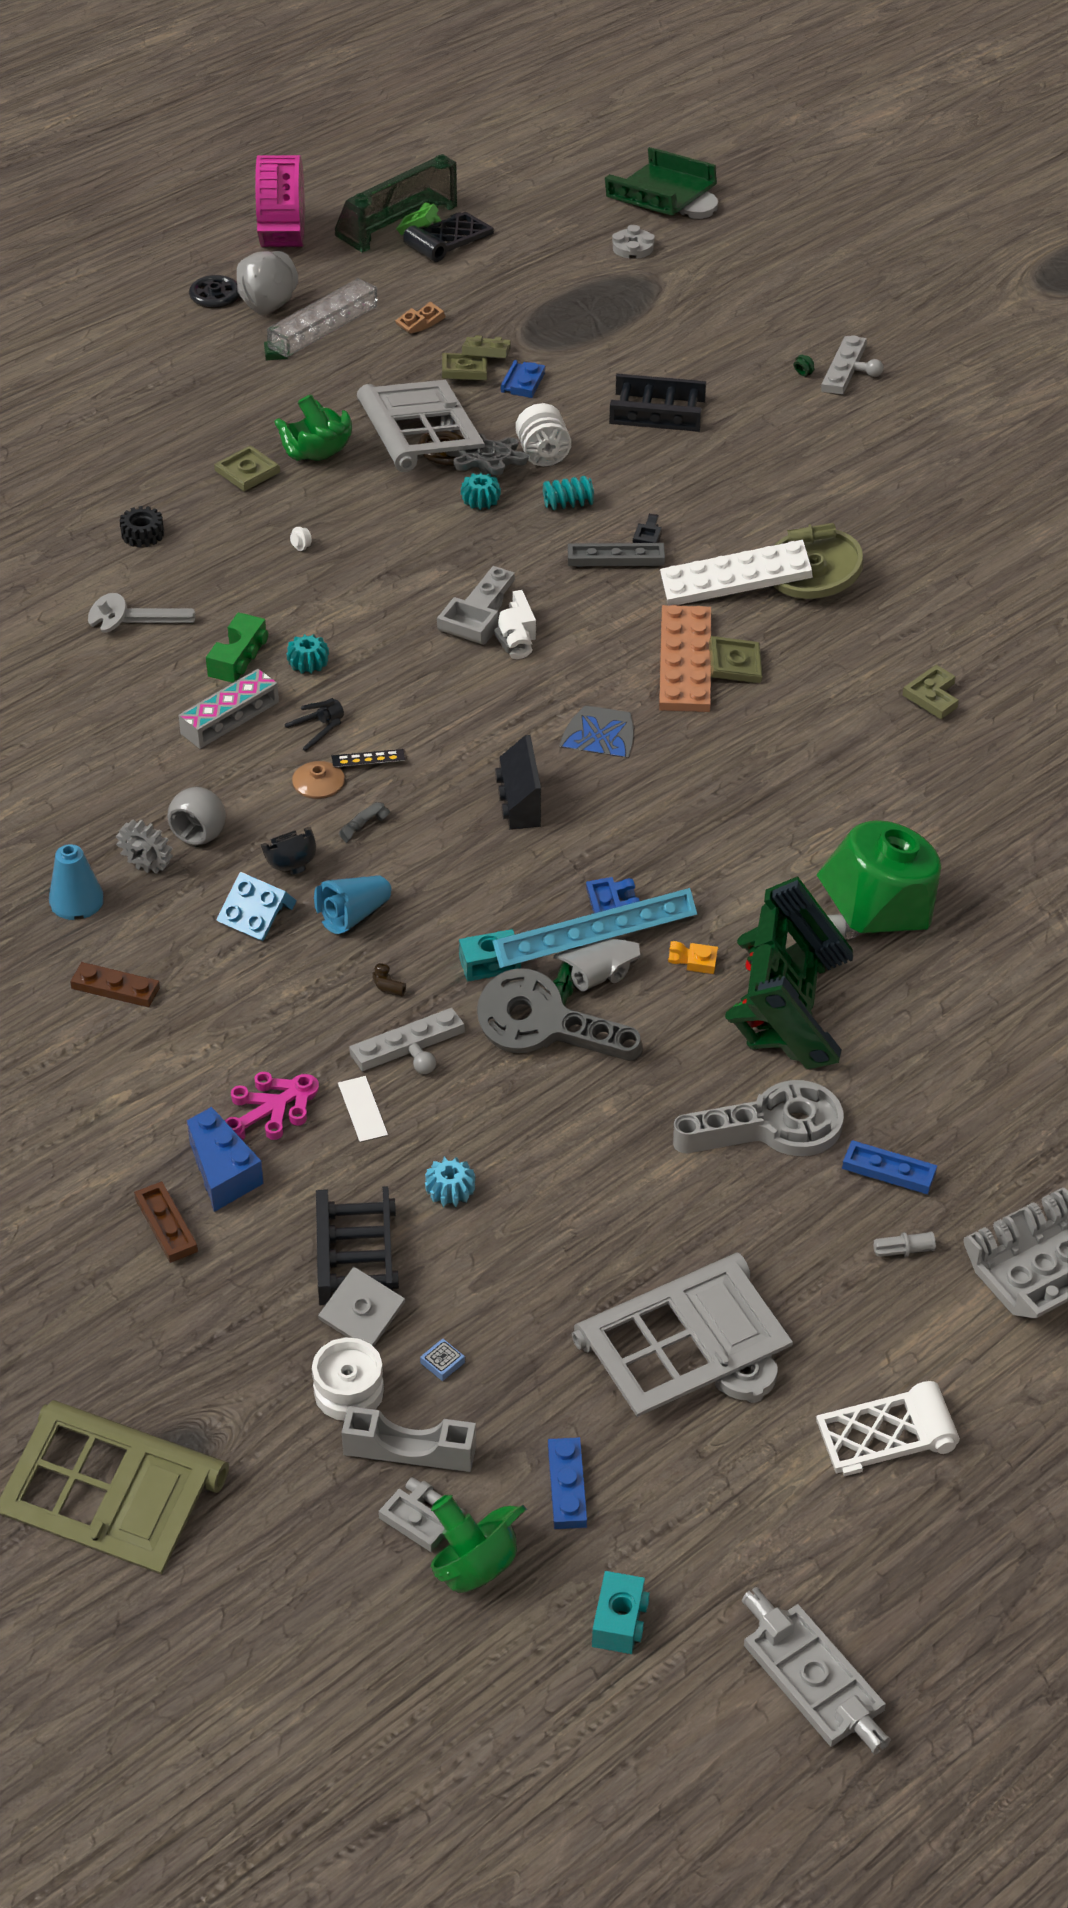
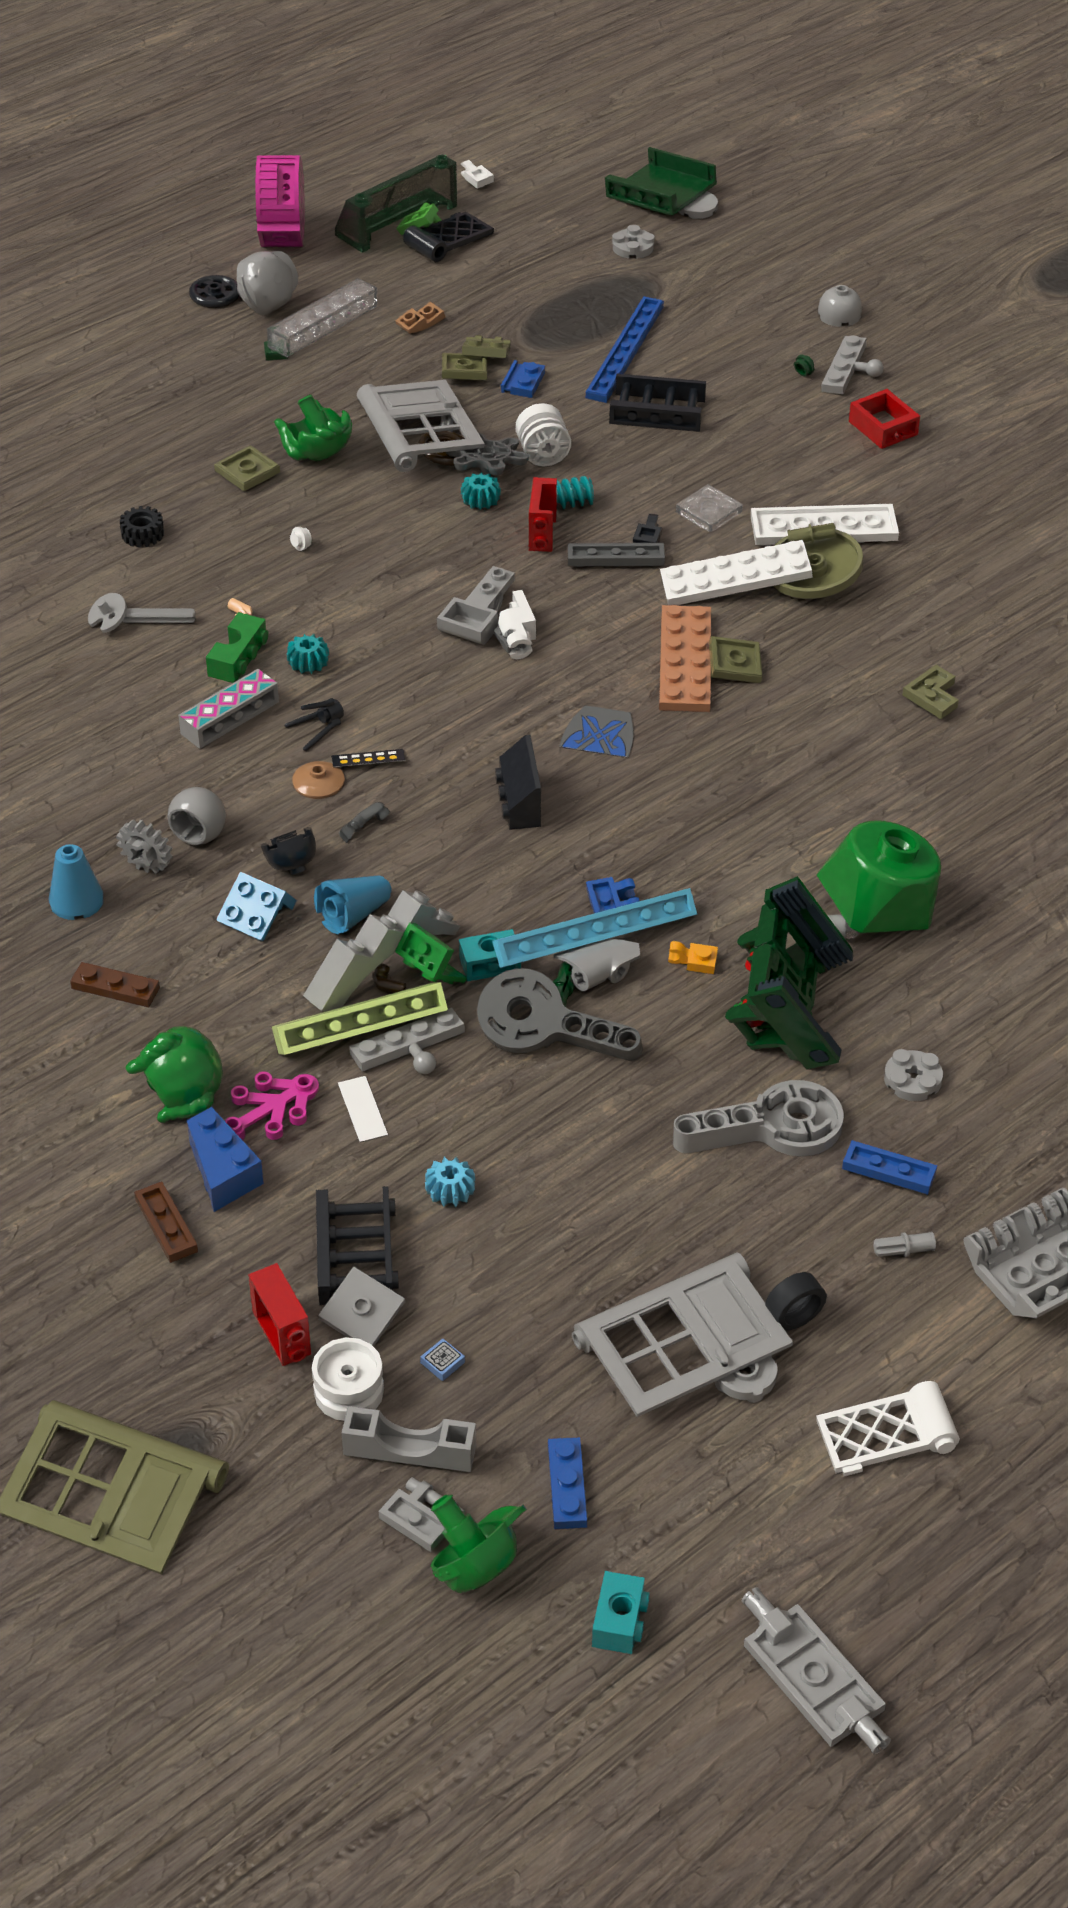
none -> green piece [126,1026,223,1123]
none -> light nougat arm [228,598,252,616]
none -> red window [248,1263,311,1366]
none -> yellowish green brick [272,982,448,1055]
none -> light grey arch [303,890,461,1012]
none -> green bracket [395,922,467,984]
none -> white plate [461,160,494,189]
none -> red panel [529,477,557,552]
none -> blue tile [585,296,664,403]
none -> clear plate [676,484,743,533]
none -> white plate [751,504,899,546]
none -> black tyre [765,1272,827,1331]
none -> light grey cylinder [818,285,862,327]
none -> red window [849,389,920,449]
none -> light grey plate [884,1049,943,1101]

